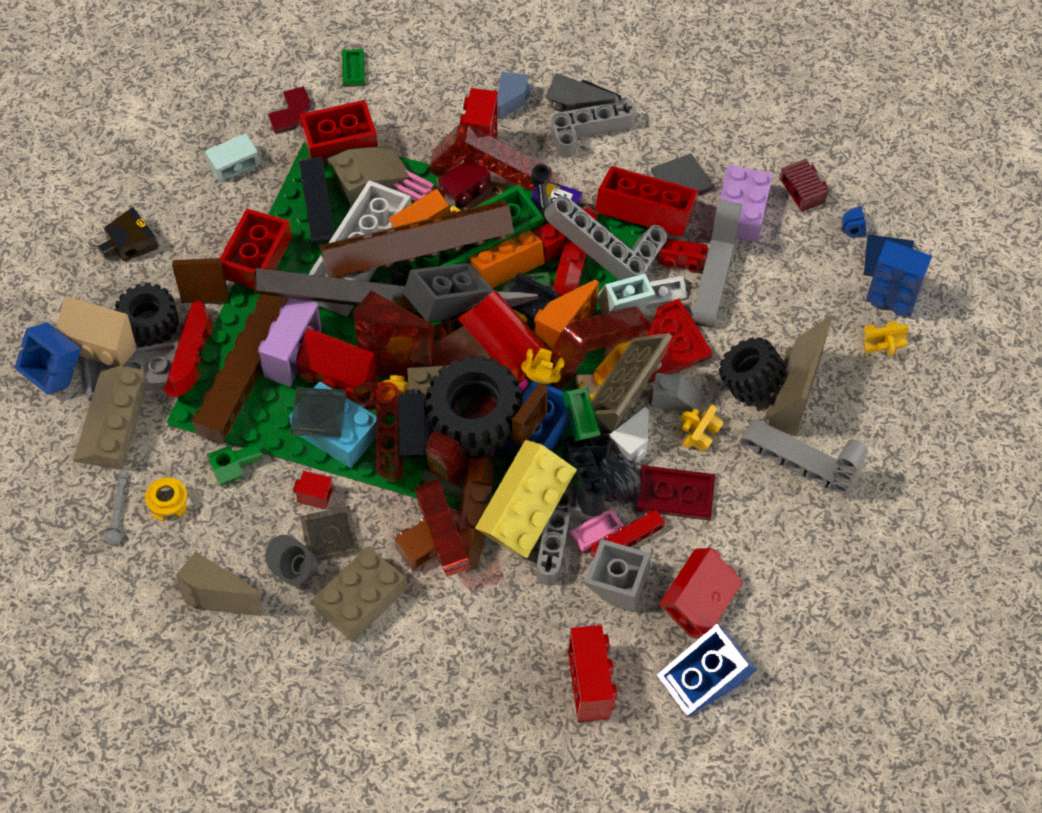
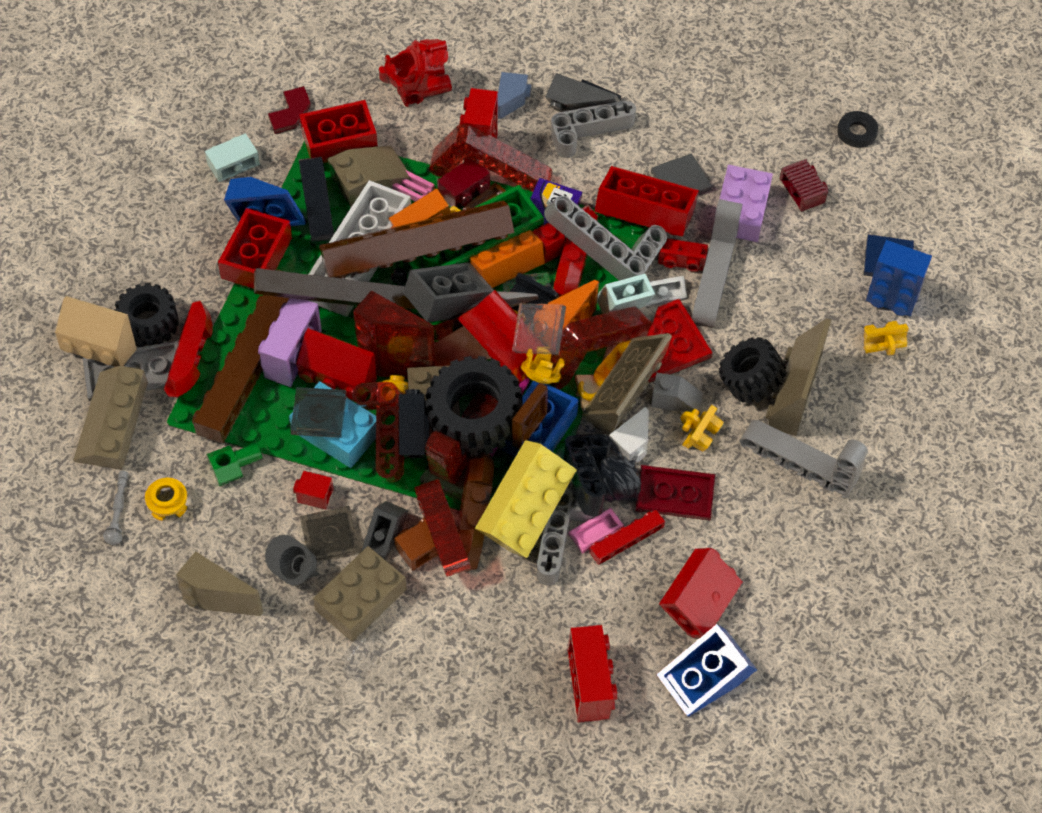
blue piece [14,322,81,395] -> none
dark brown torso [97,207,158,262] -> none
reddish brown tile [172,258,229,303] -> none
green tile [342,49,365,87] -> none
black bar [531,164,551,225] -> none
green tile [562,387,600,442] -> none
light grey slope [585,539,651,611] -> none
blue piece [841,206,866,237] -> none
none -> blue slope [224,177,306,226]
none -> dark grey slope [361,501,409,560]
none -> red helmet [379,39,452,107]
none -> clear tile [512,303,566,355]
none -> black tyre [837,111,878,148]

